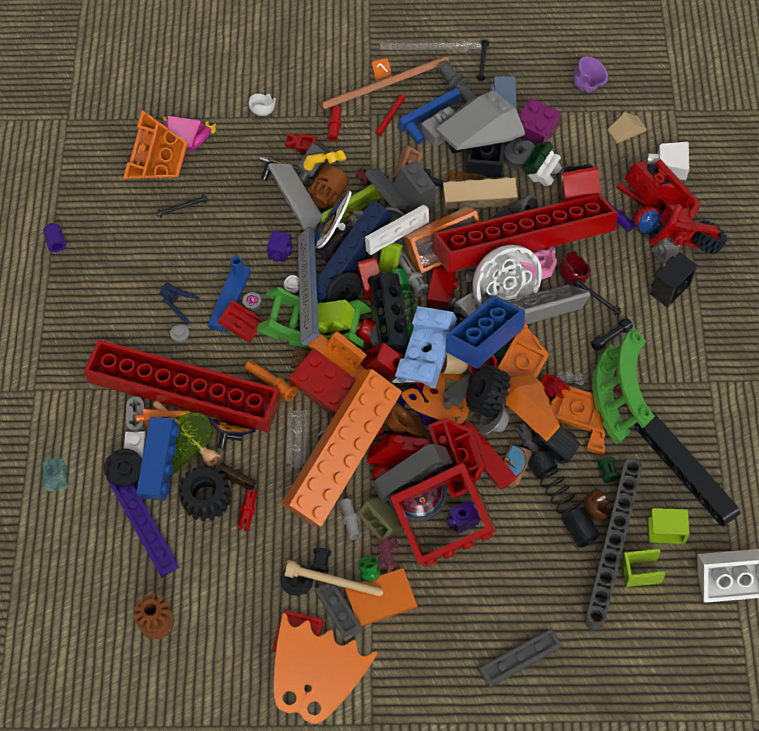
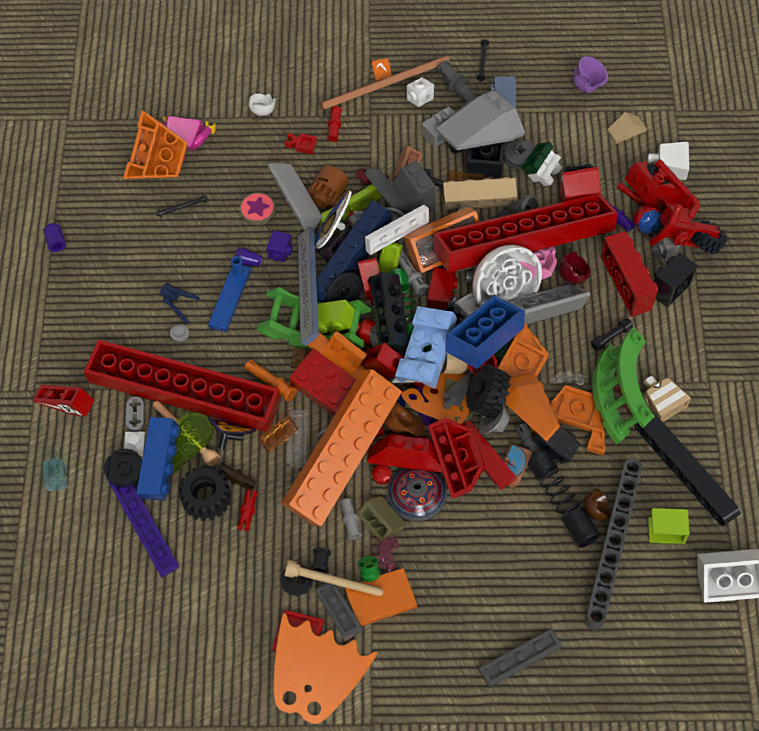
dark orange gear [133,593,174,639] -> none
orange piece [136,409,191,427] -> none
red plate [218,300,264,343] -> none
light grey tile [243,292,262,312] -> none
black shield [259,153,298,181] -> none
white plate [284,275,299,293] -> none
torso [298,142,347,183] -> none
dark grey beam [373,444,454,502] -> none
red bar [375,94,405,136] -> none
clear bar [380,41,482,51] -> none
red window [390,463,497,567] -> none
blue piece [398,88,461,144] -> none
dark purple brick [447,500,480,534] -> none
magenta brick [518,98,561,146] -> none
red plate [540,373,570,398] -> none
black axle [574,279,621,316] -> none
dark green bush [597,457,620,483] -> none
lime piece [621,549,665,587] -> none
none -> red slope [32,384,95,416]
none -> dark purple cone [235,247,262,266]
none -> tile [239,192,276,226]
none -> clear orange tile [258,415,299,453]
none -> white brick [407,77,434,107]
none -> red brick [600,231,658,317]
none -> tan torso [643,376,691,422]

